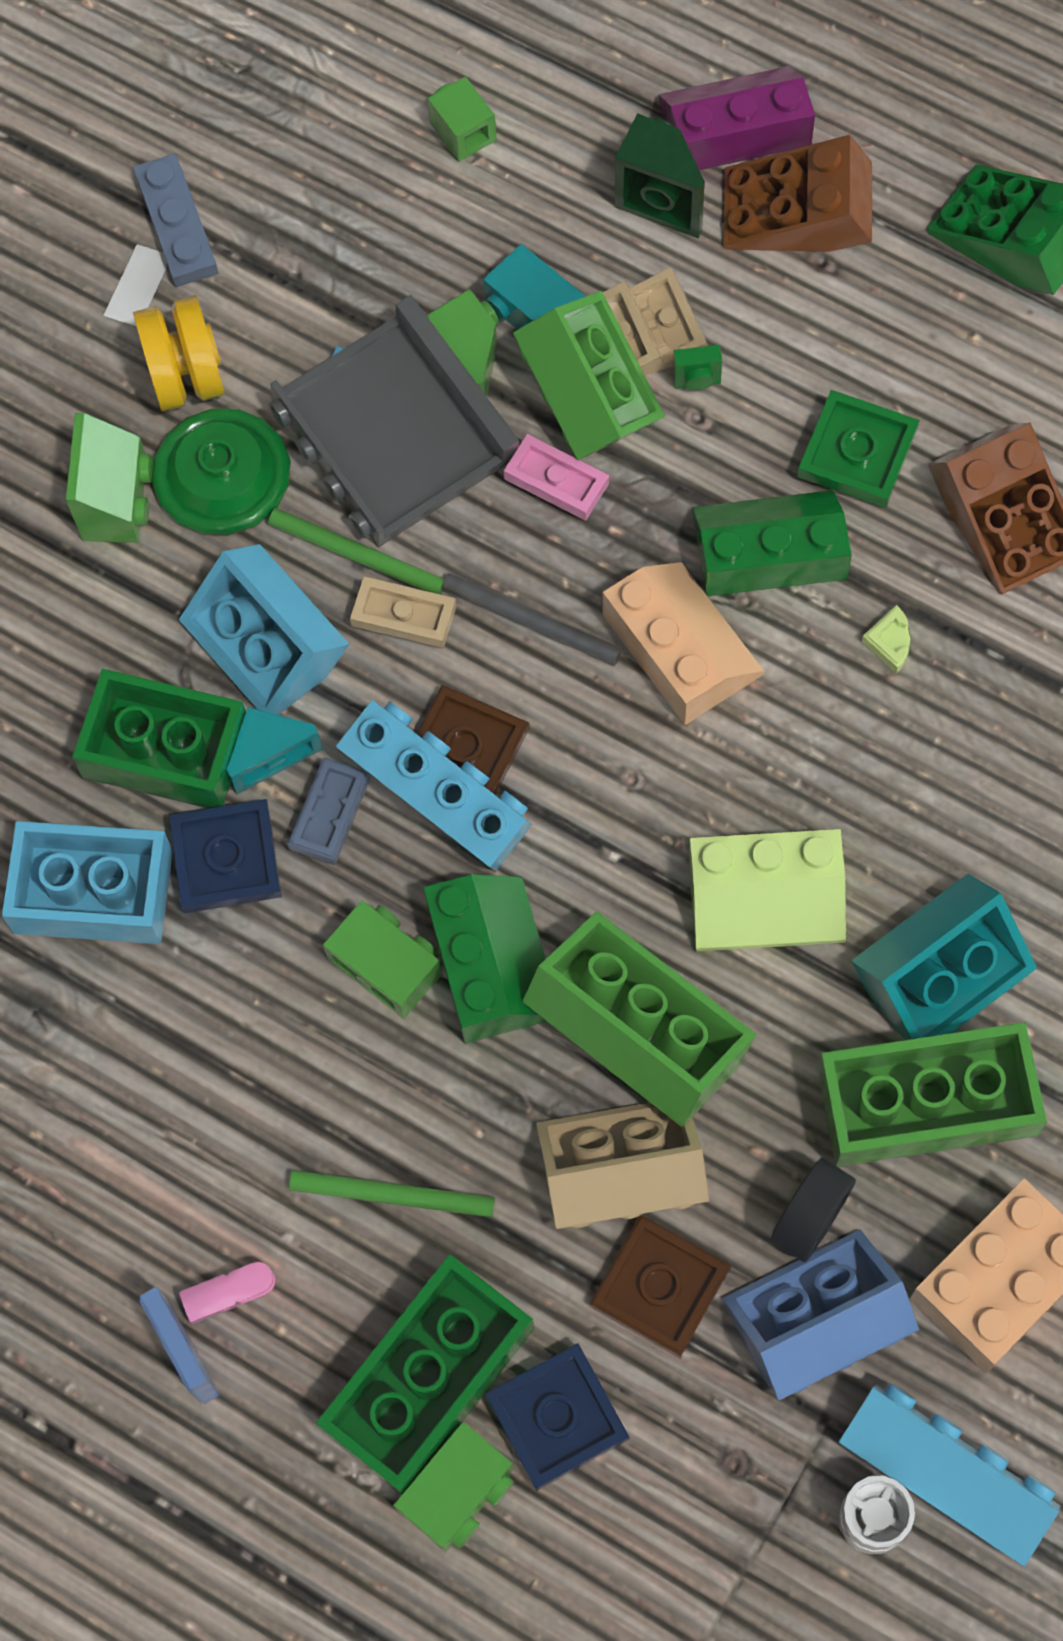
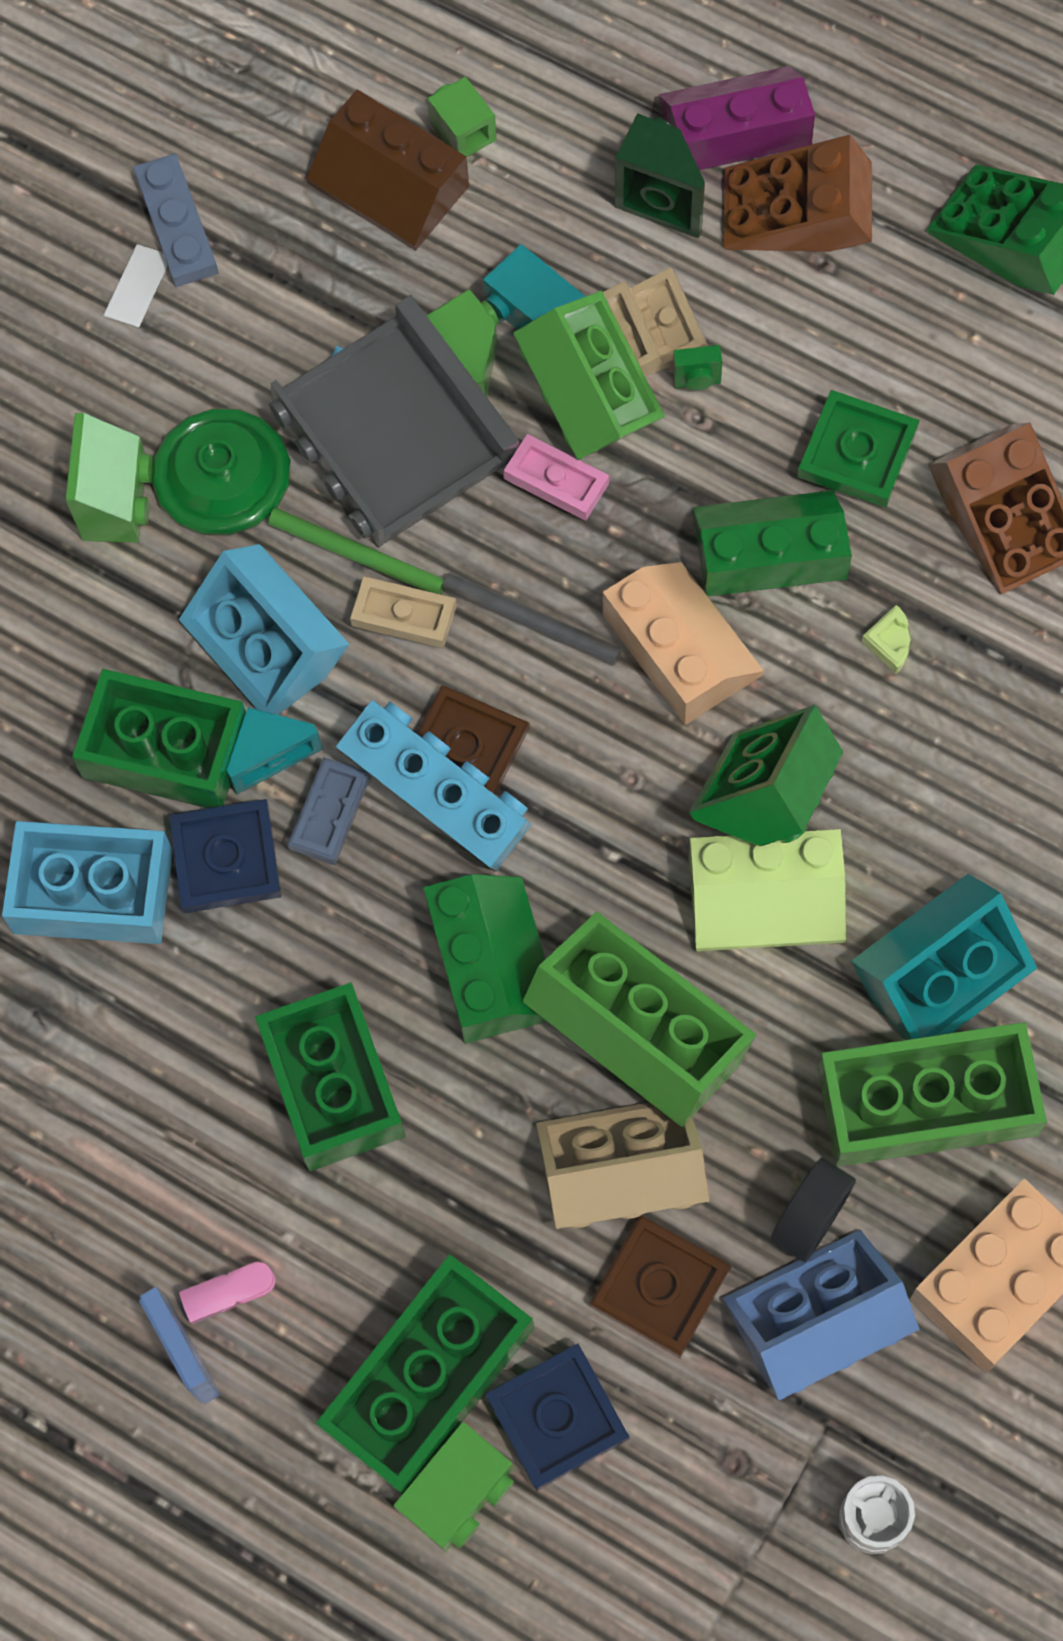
yellow wheel [133,294,225,412] -> none
bright green bar [289,1170,495,1218] -> none
bright green brick [323,900,442,1019] -> none
medium azure brick [839,1383,1060,1567] -> none
none -> green brick [255,982,406,1172]
none -> reddish brown slope [307,89,469,251]
none -> green slope [689,705,843,847]

